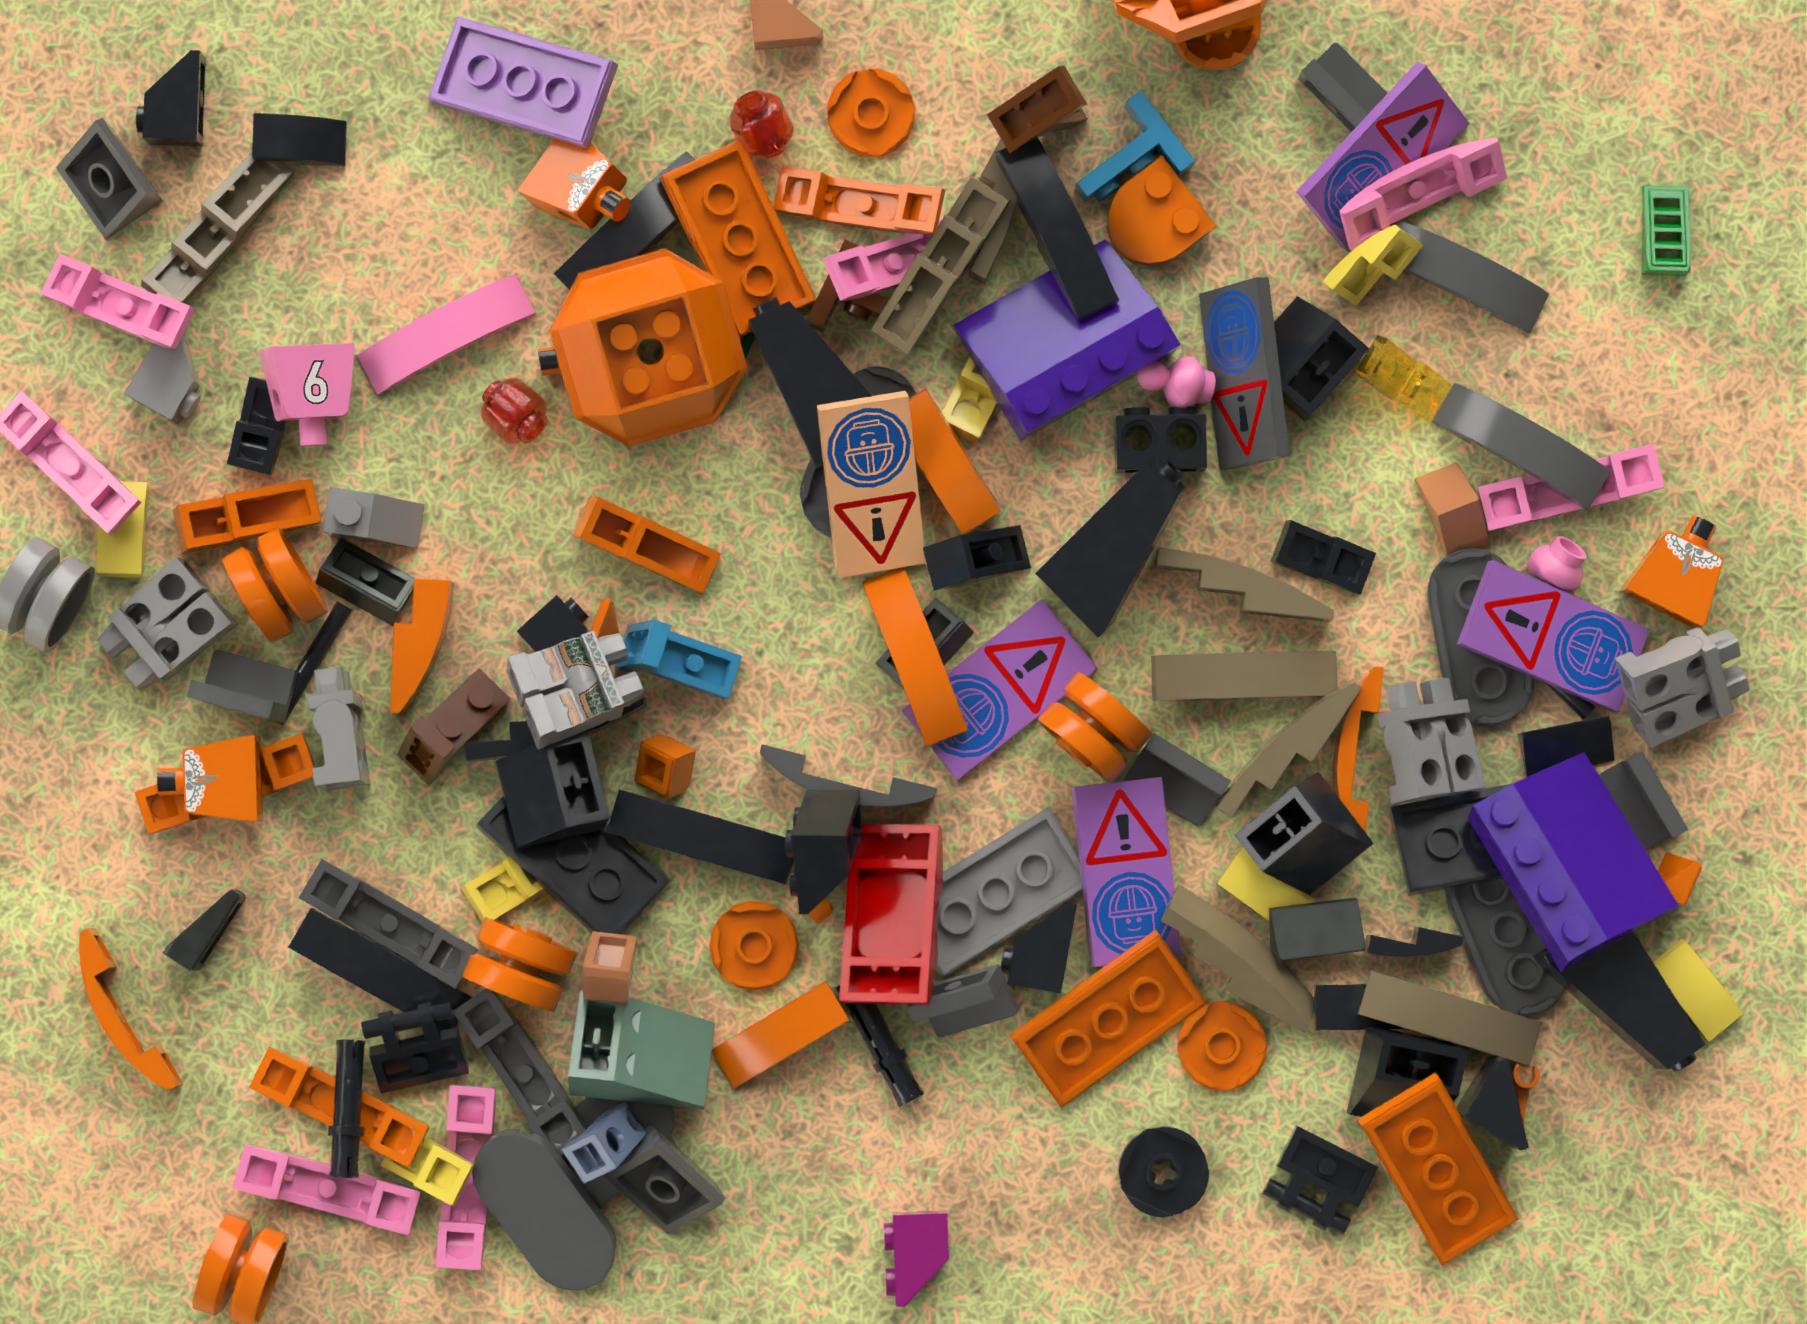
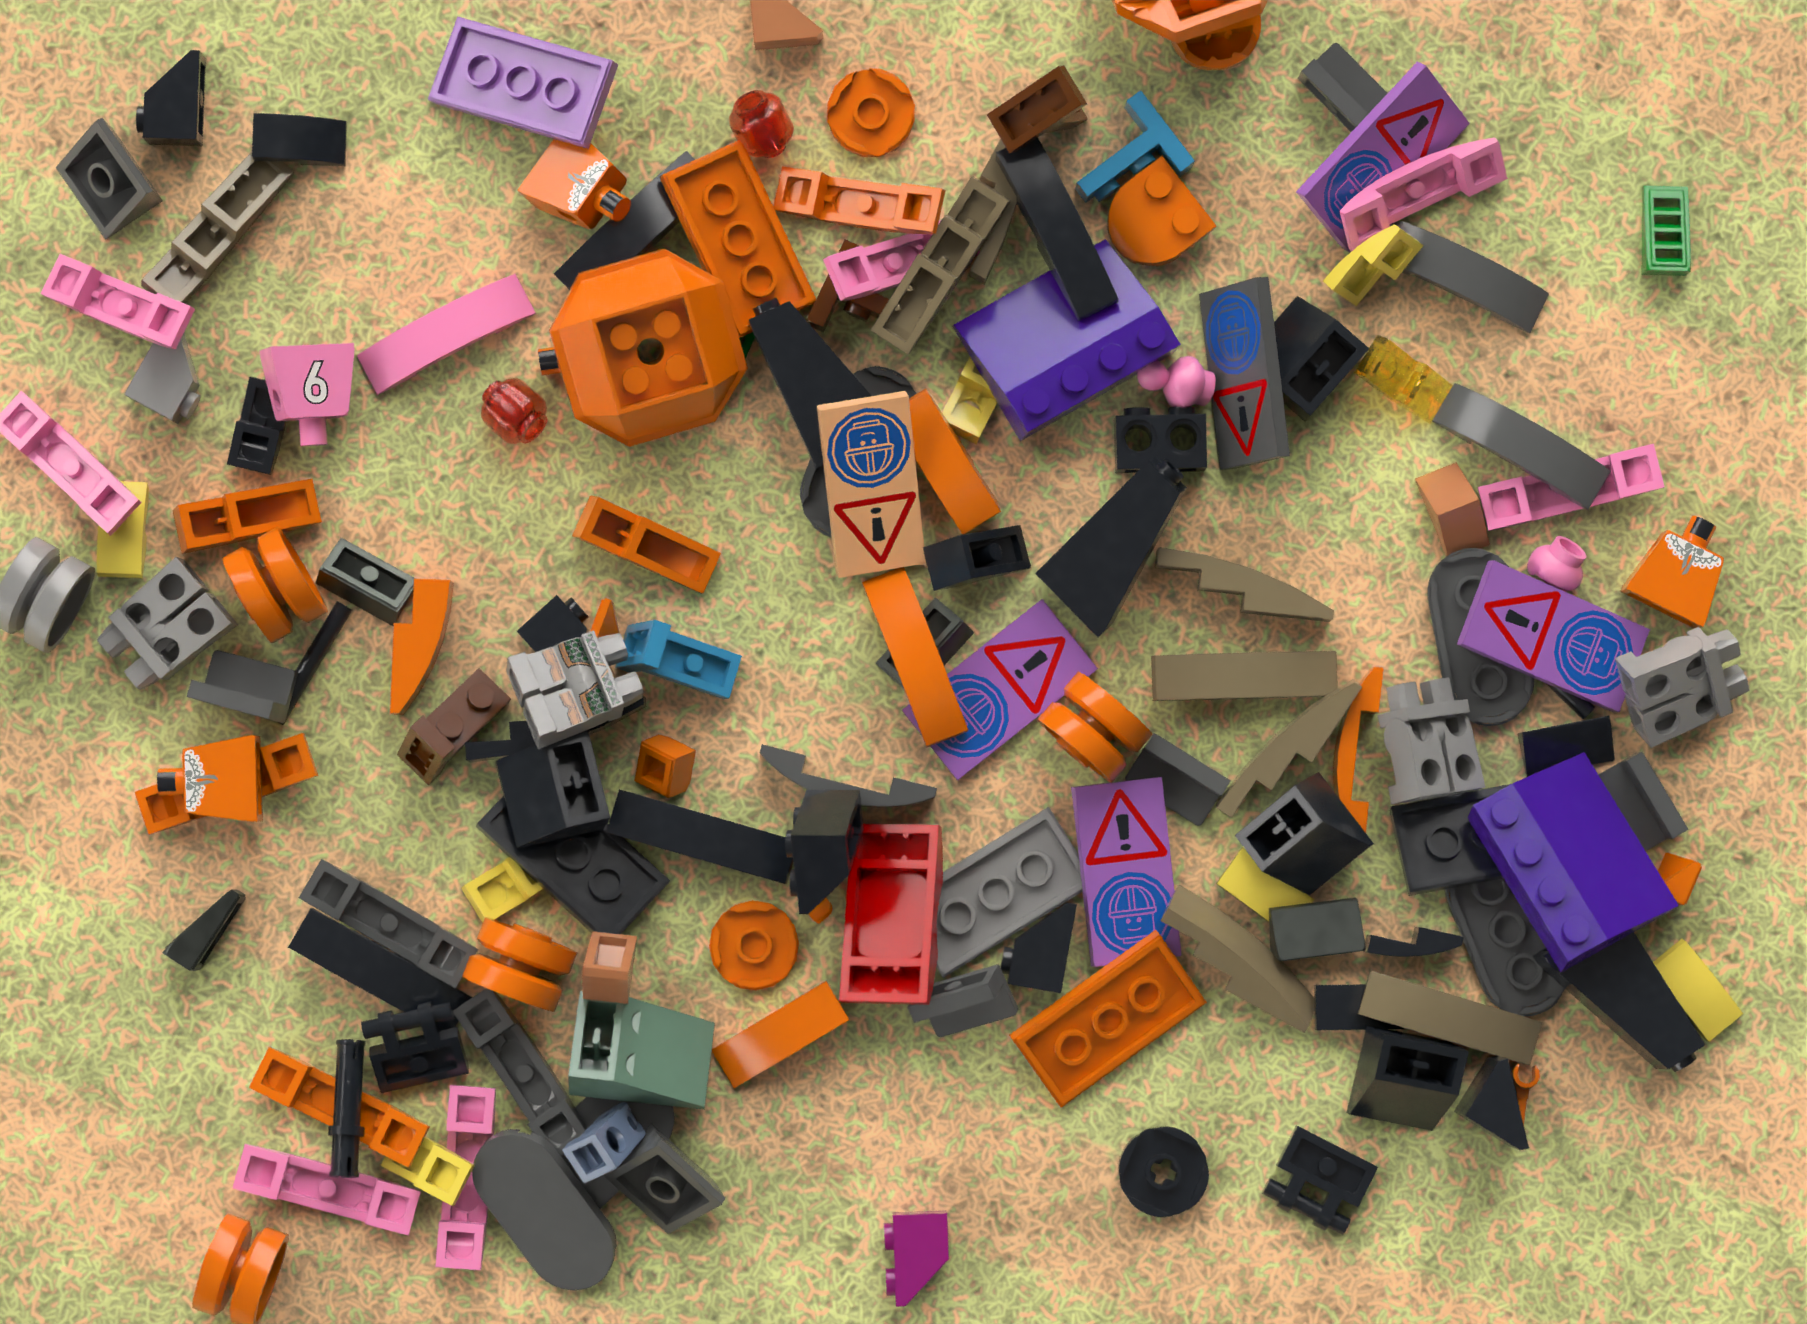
orange slope [79,928,183,1090] -> none
light grey hips [307,667,370,791] -> none
light grey slope [323,487,424,549] -> none
black pin [836,985,924,1107] -> none
orange tile [1177,1001,1267,1091] -> none
black slope [1270,520,1376,595] -> none
orange tile [1357,1073,1519,1266] -> none

